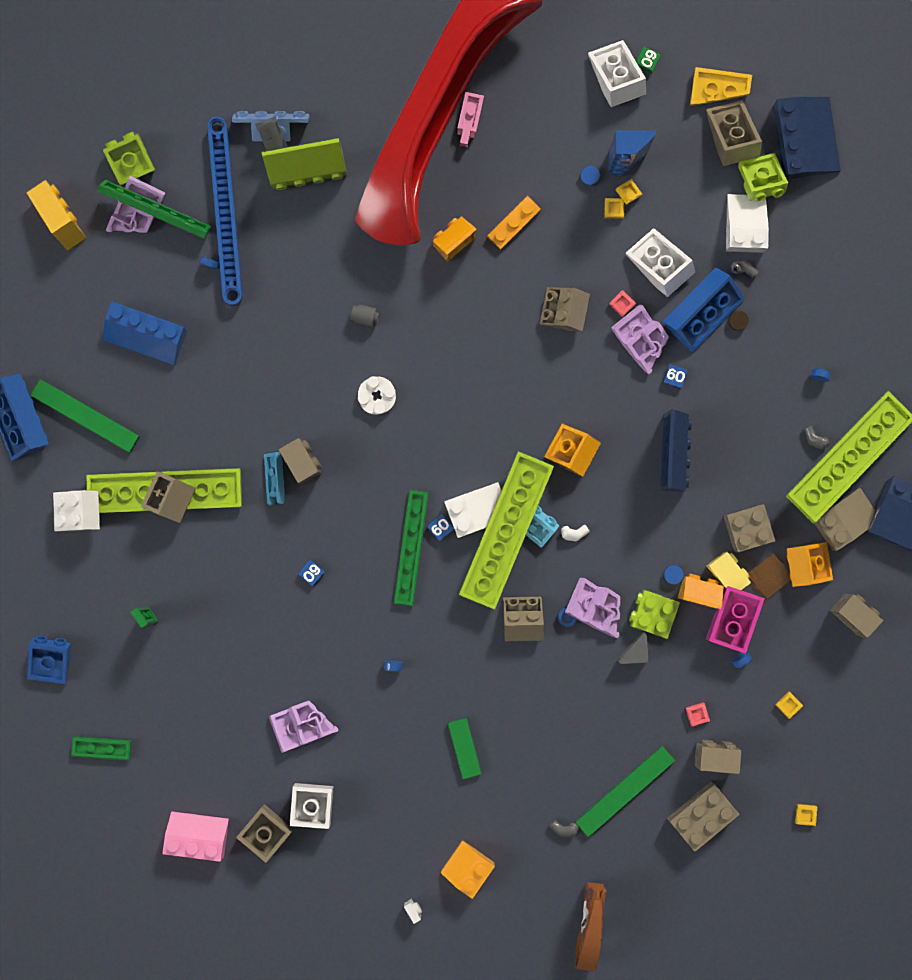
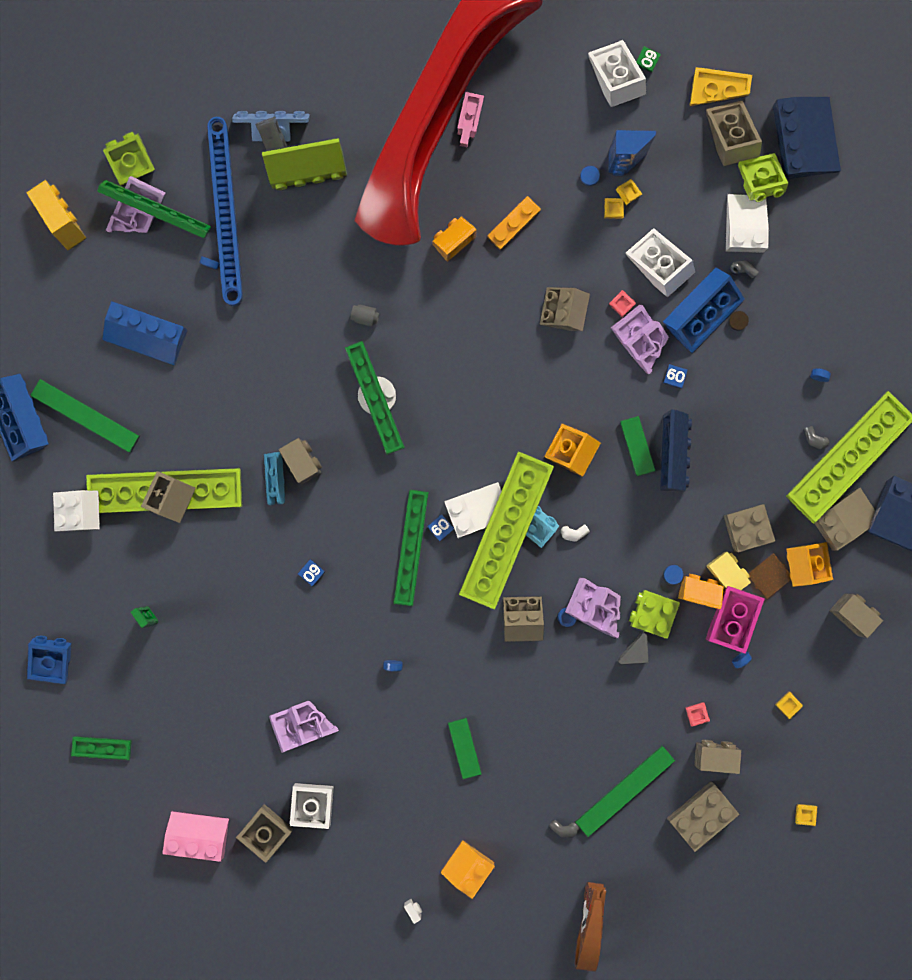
none -> green tile [345,341,405,455]
none -> green tile [620,416,655,476]

